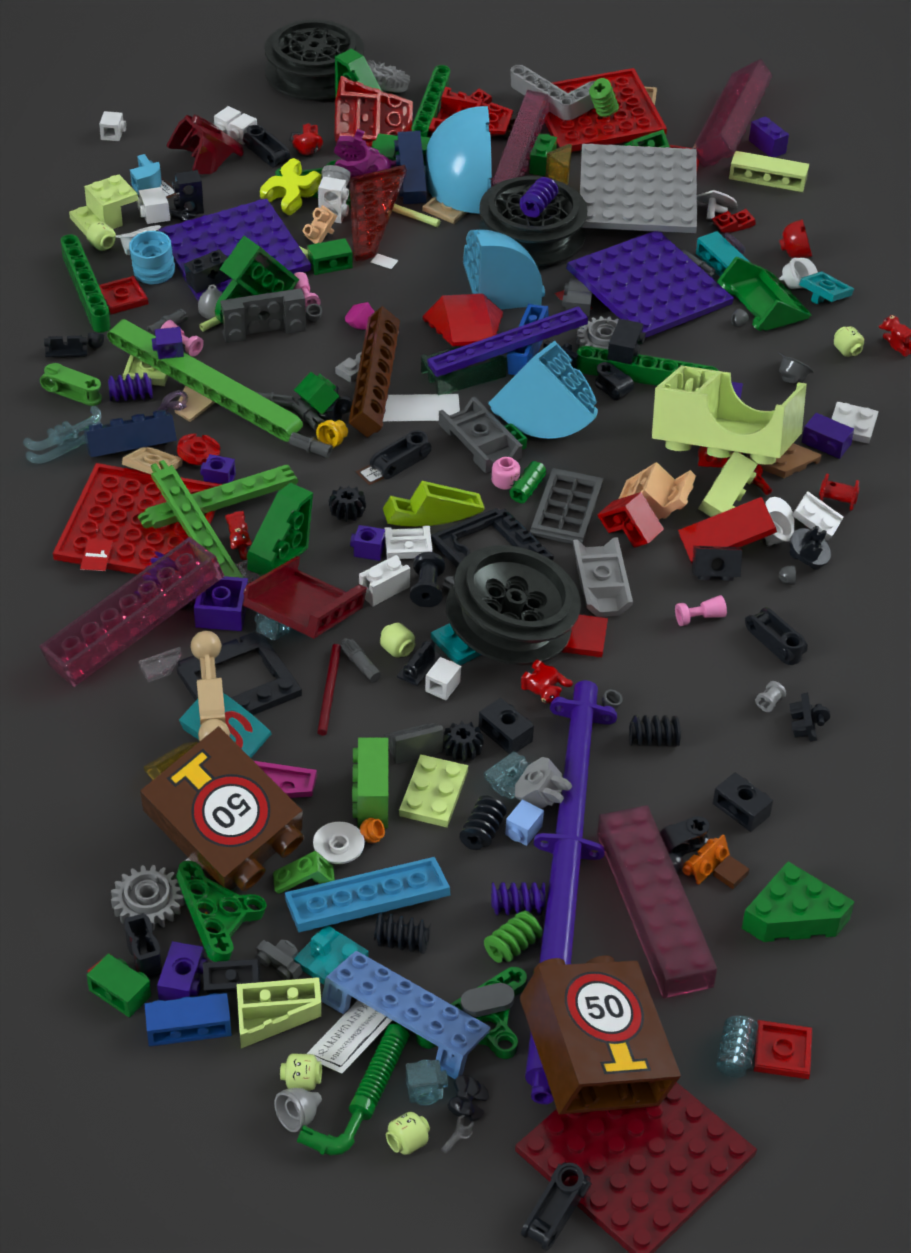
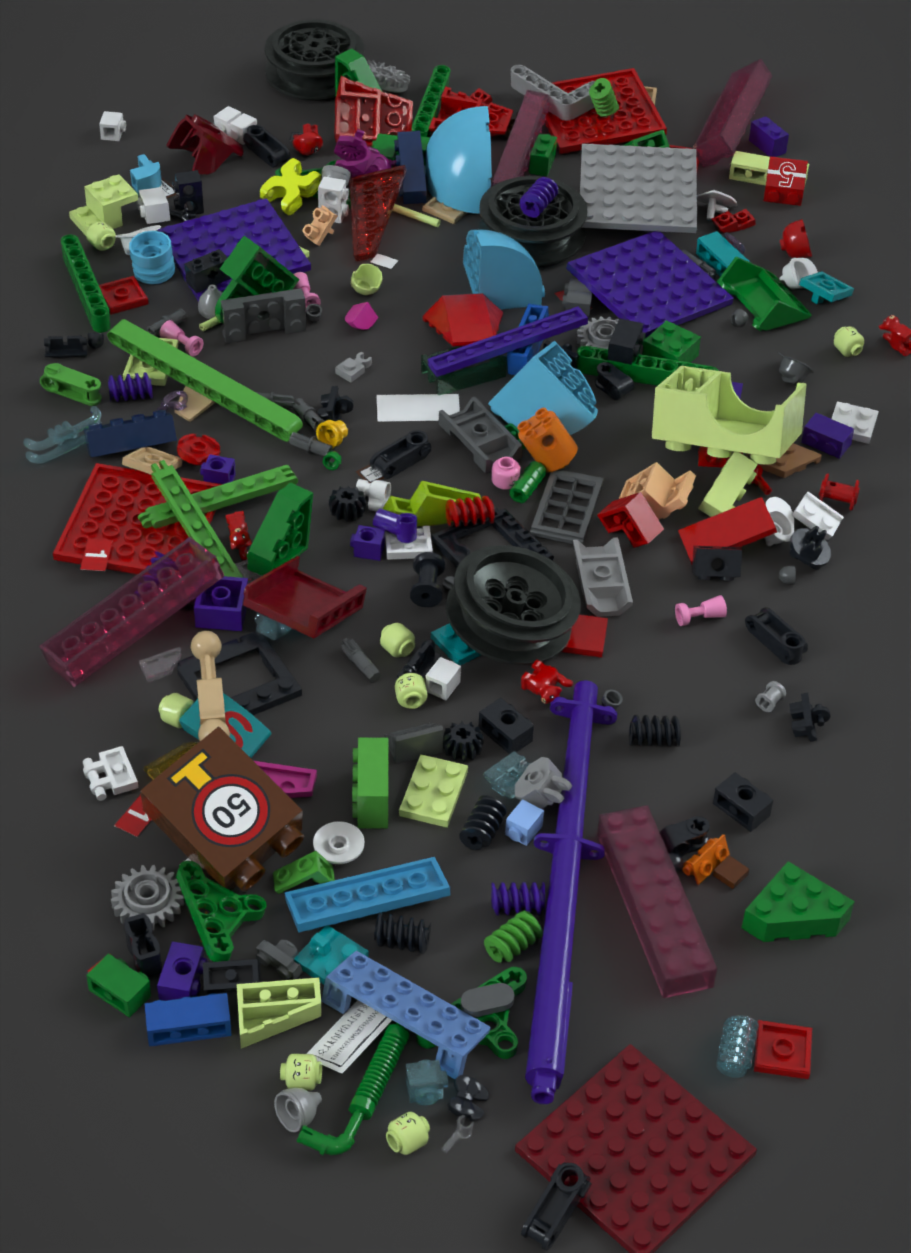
dark purple brick [152,327,184,360] -> none
green brick [294,372,339,414] -> none
green brick [307,238,353,275] -> none
dark red axle [317,644,341,736] -> none
reddish brown brick [349,306,400,438] -> none
white brick [359,555,410,606] -> none
orange plate [359,818,385,844] -> none
reddish brown brick [519,955,681,1115] -> none
clear yellow slope [546,144,572,185] -> none
none -> white plate [83,746,138,801]
none -> red sticker [114,795,152,837]
none -> yellowish green head [158,693,194,728]
none -> green hinge [323,451,342,470]
none -> yellowish green hair [351,264,382,296]
none -> white piece [356,479,391,511]
none -> dark purple piece [373,508,417,543]
none -> yellowish green head [395,673,428,709]
none -> red piece [445,496,495,527]
none -> orange cylinder [517,408,578,472]
none -> green brick [642,320,701,363]
none -> red slope [763,157,808,206]

